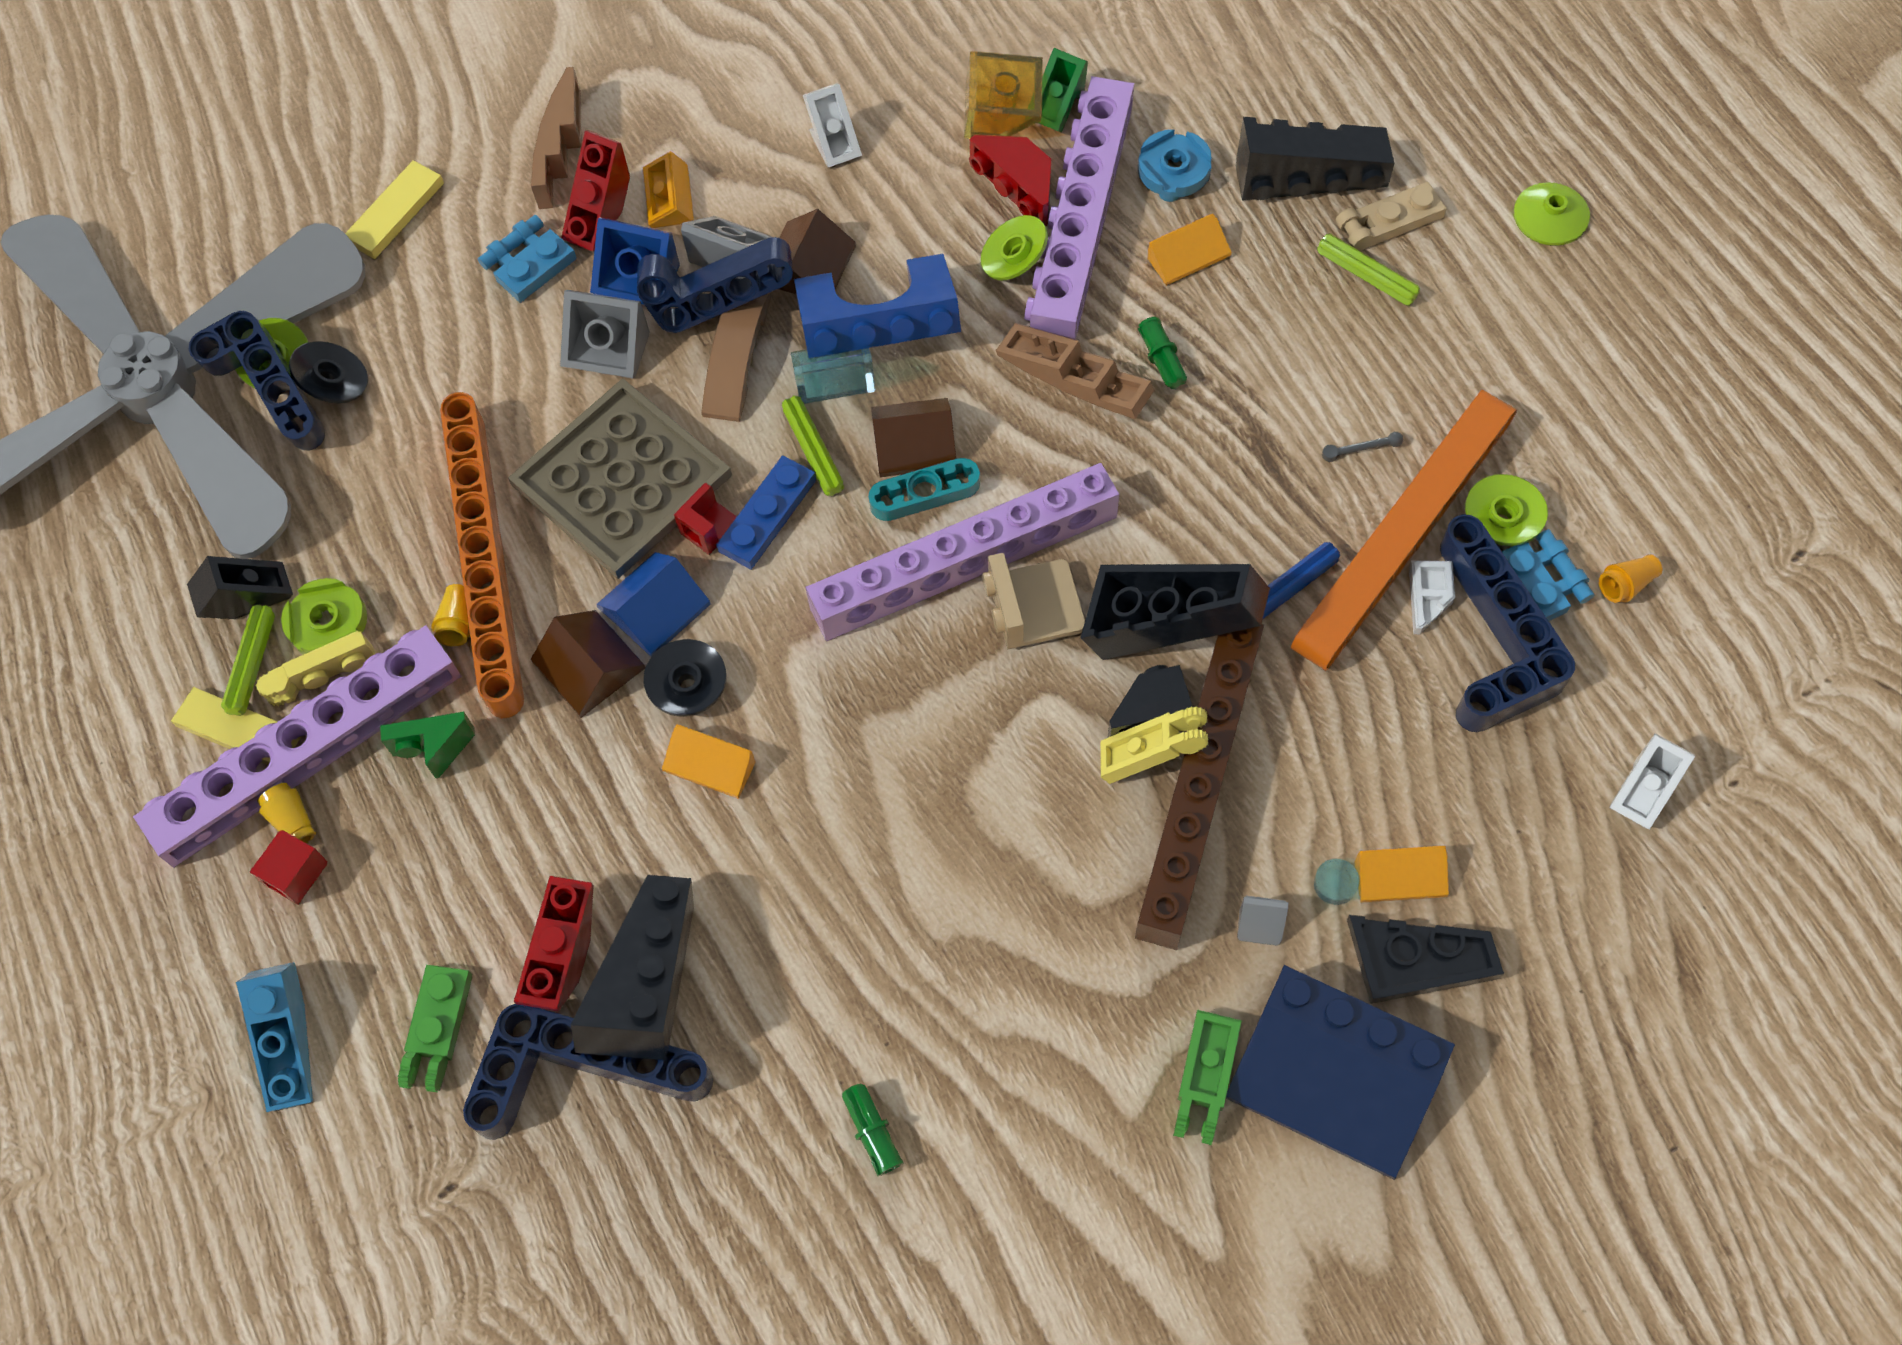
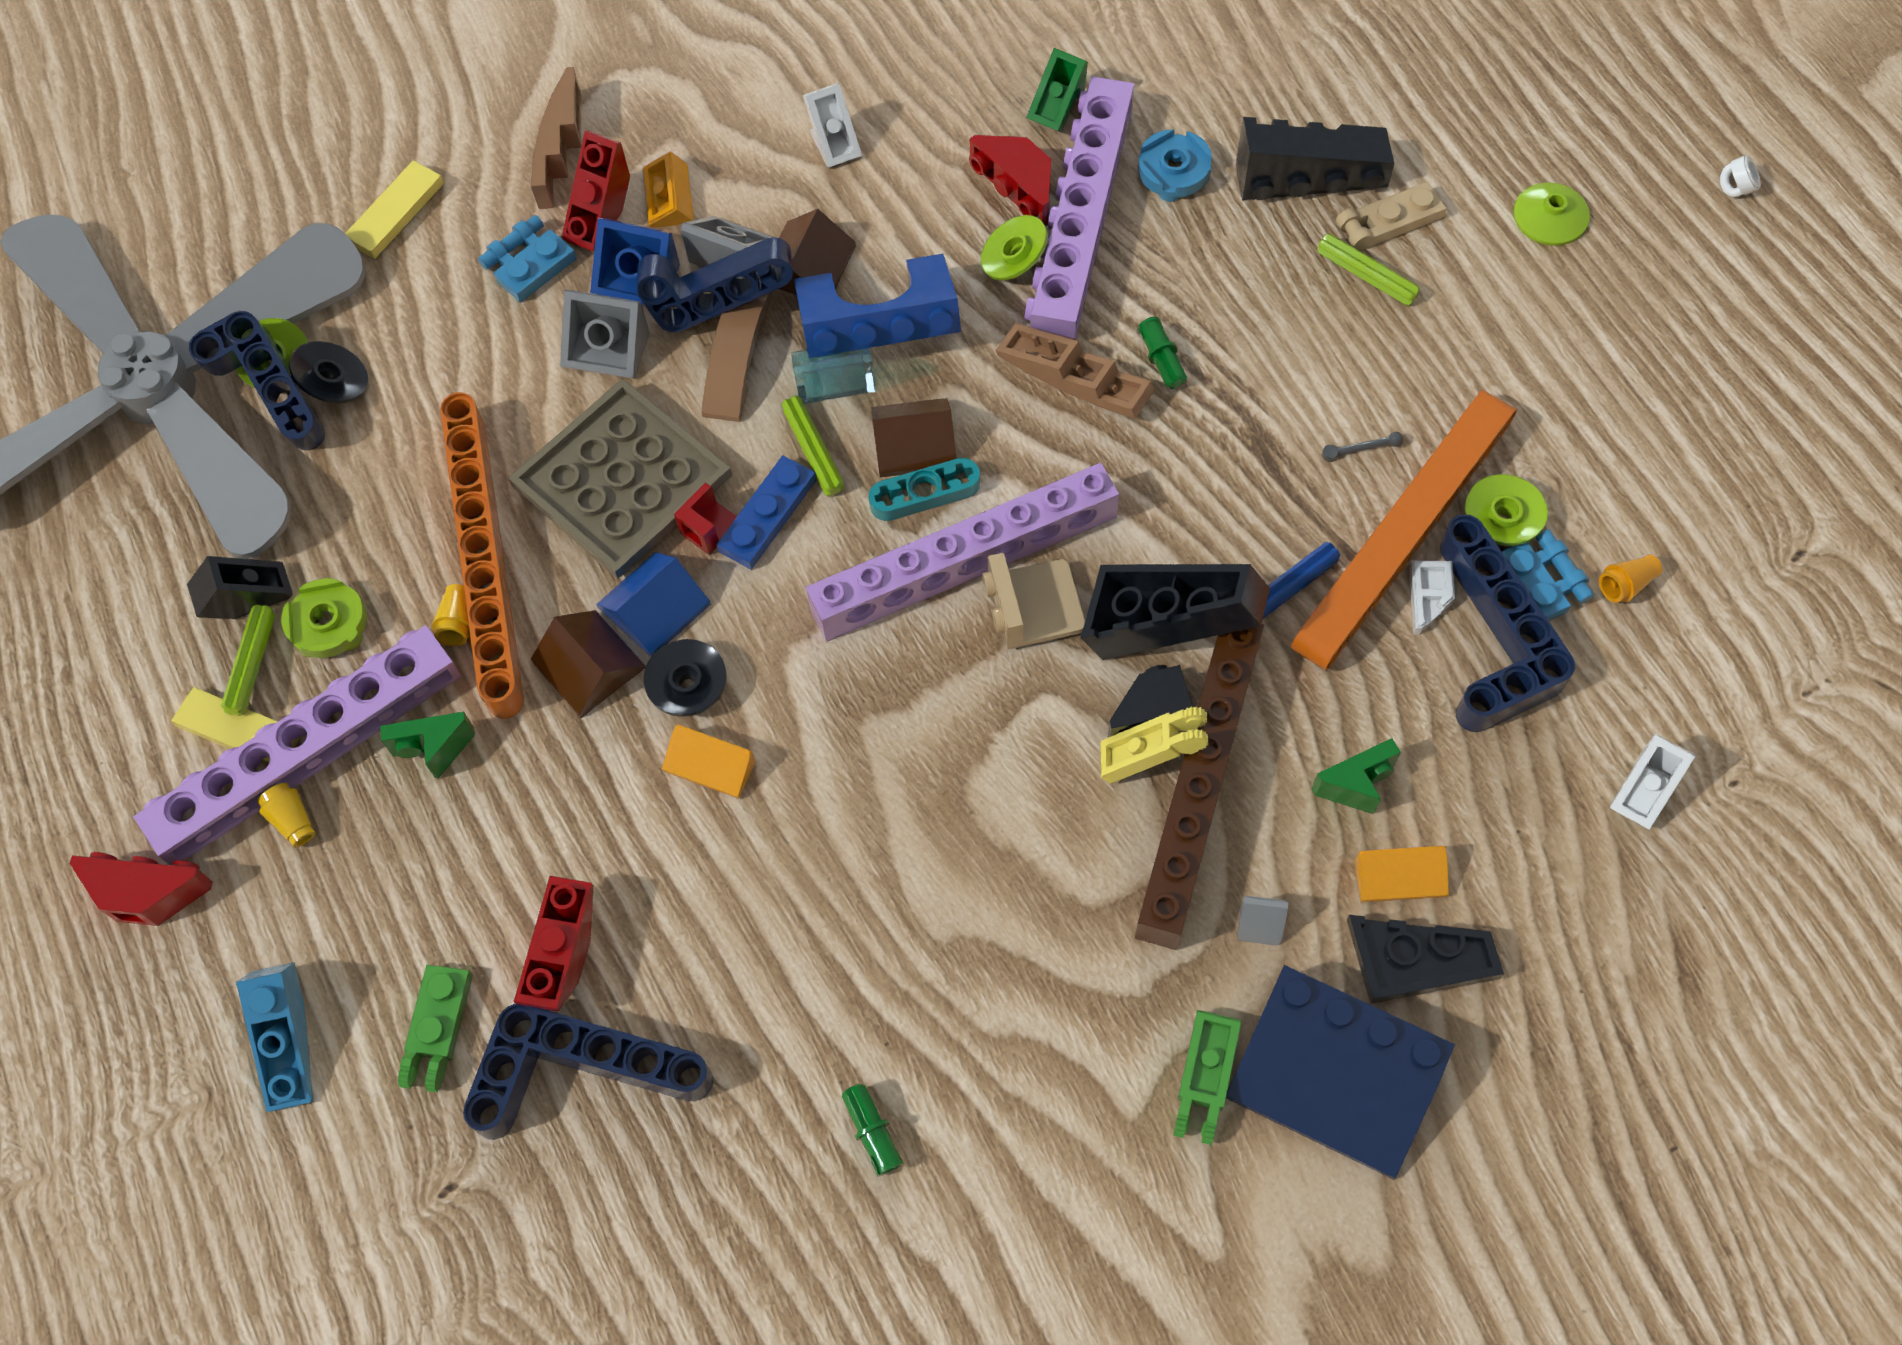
red panel [250,830,328,905] -> none
light yellow hinge [255,631,376,707] -> none
black wedge [570,875,694,1060] -> none
clear yellow slope [964,51,1043,139] -> none
light orange slope [1147,213,1232,286] -> none
clear light blue tile [1314,859,1360,905] -> none
none -> red slope [69,852,213,926]
none -> green slope [1311,738,1401,813]
none -> white tile [1720,155,1761,197]

